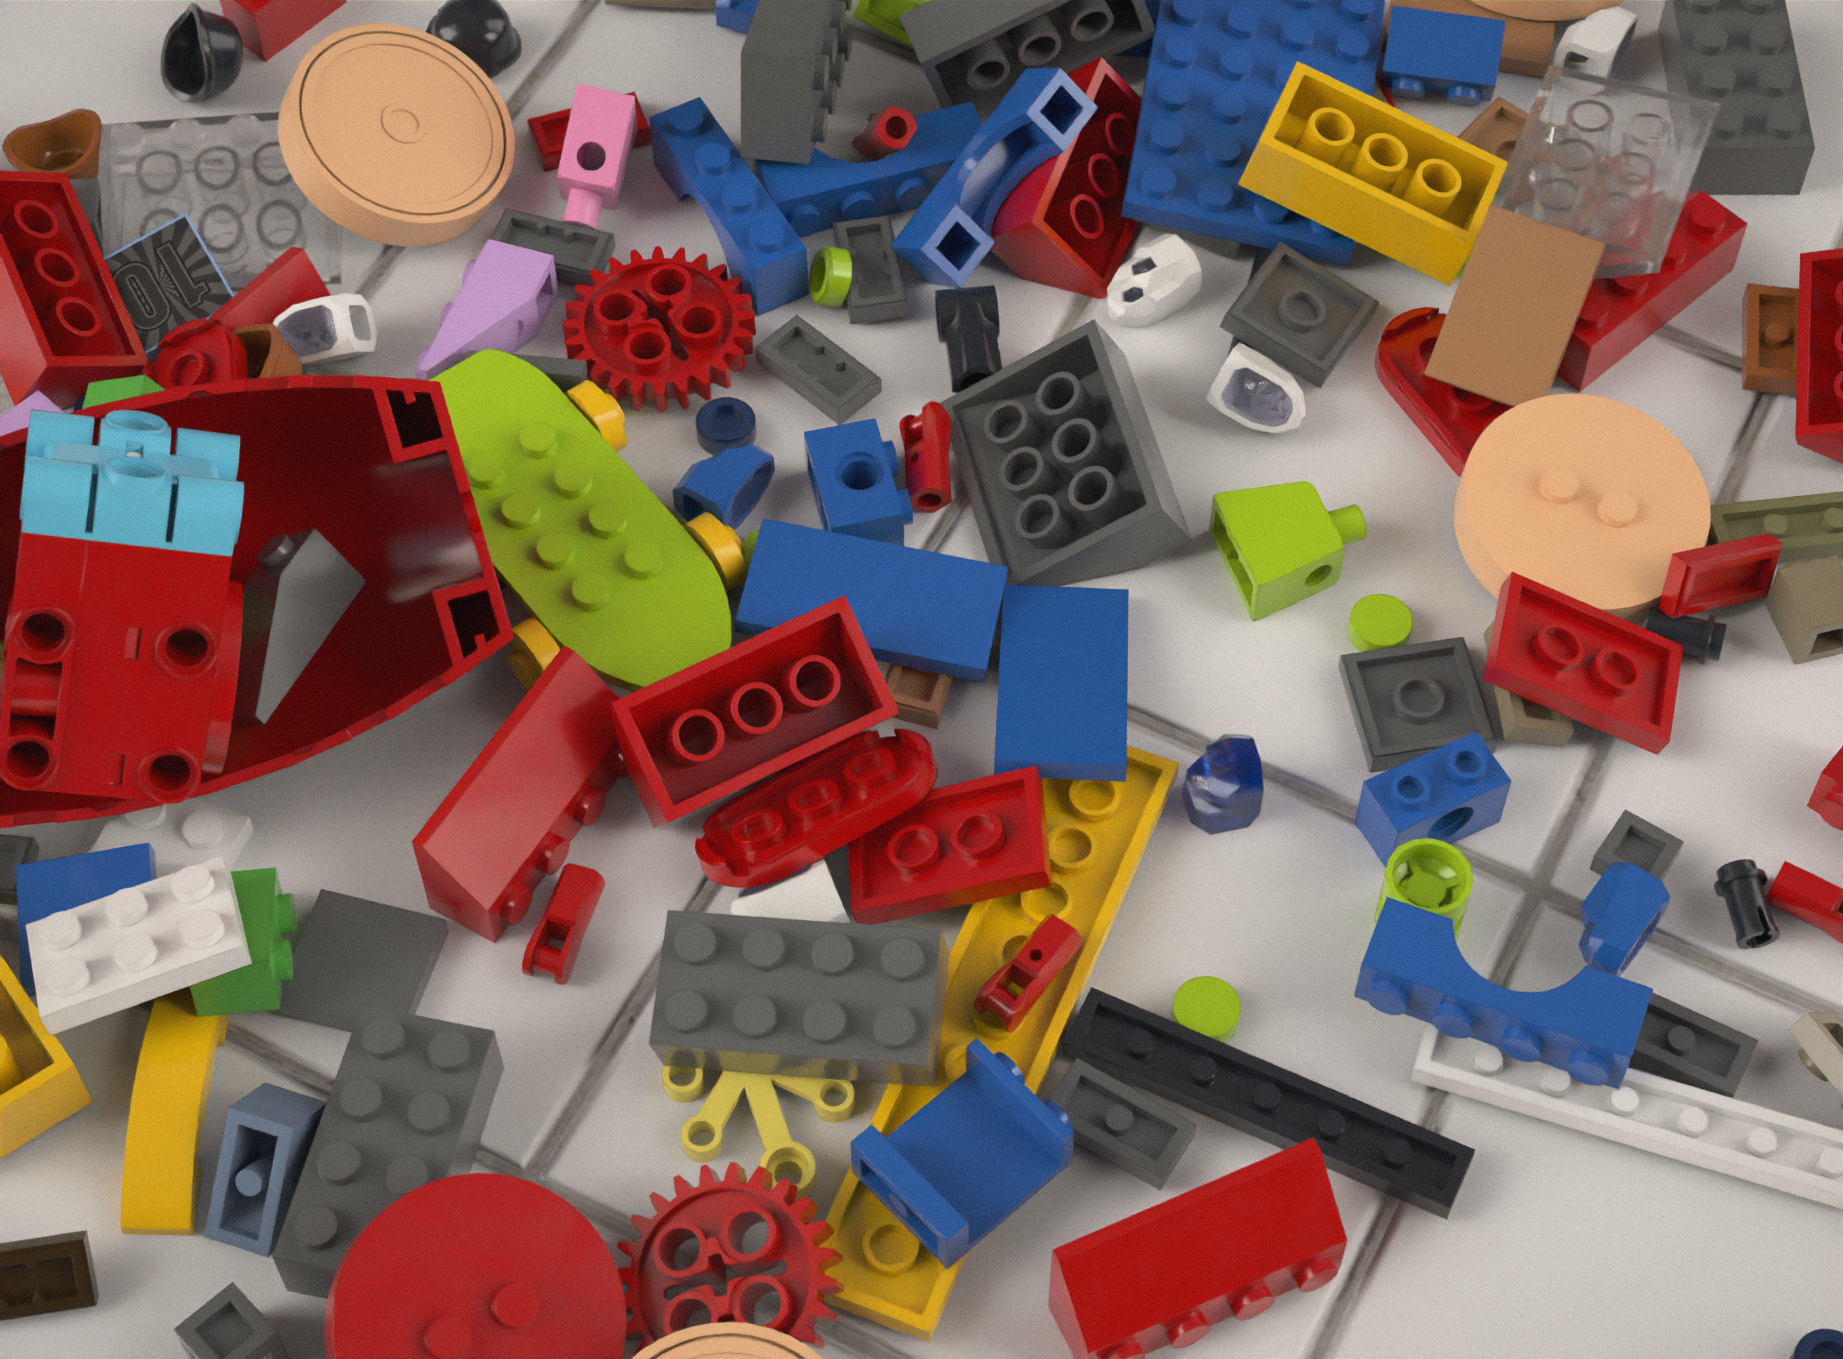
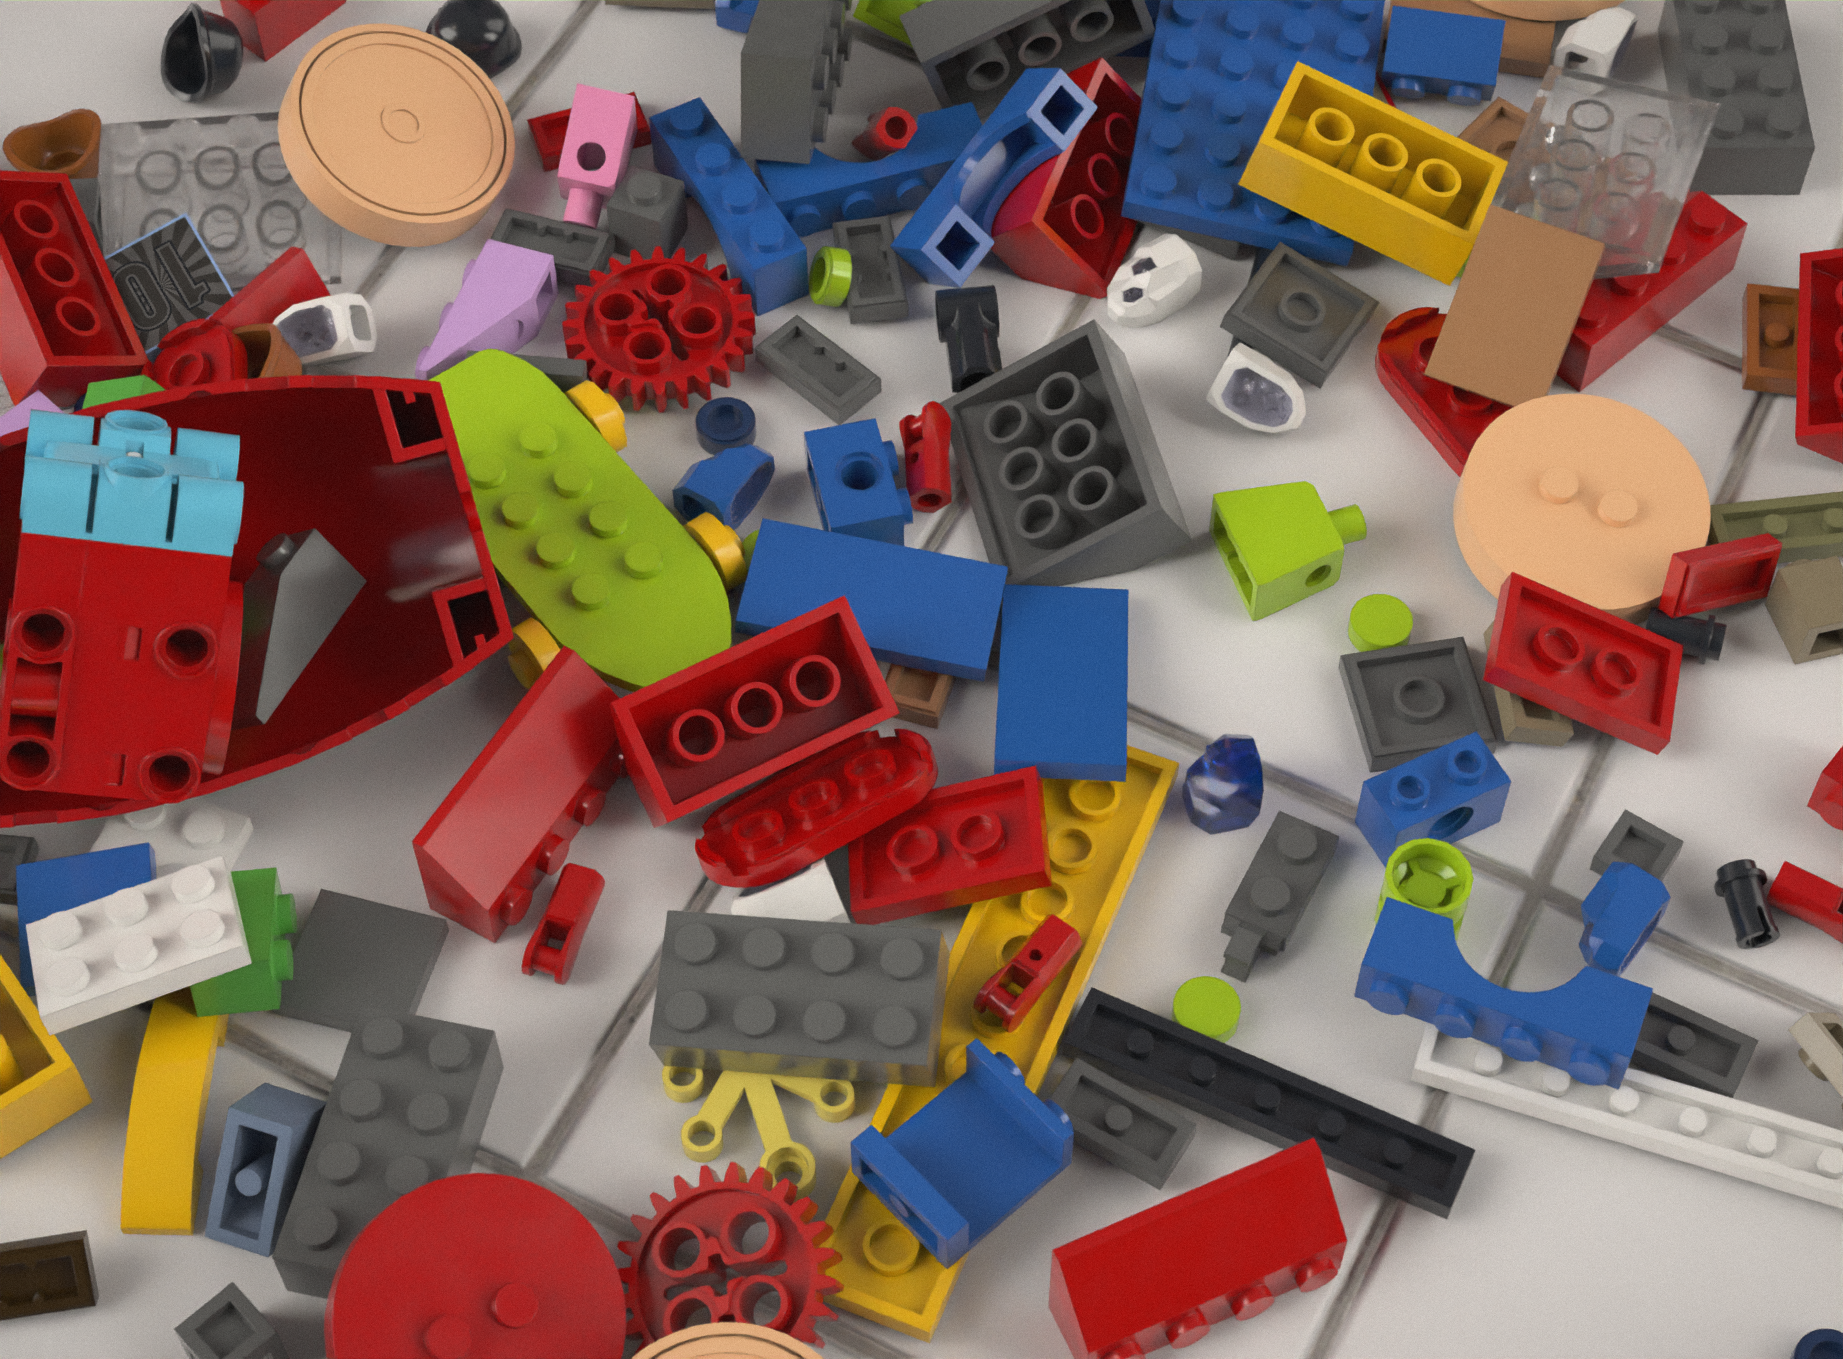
none -> dark grey brick [606,165,688,260]
none -> dark grey hinge [1221,811,1339,983]

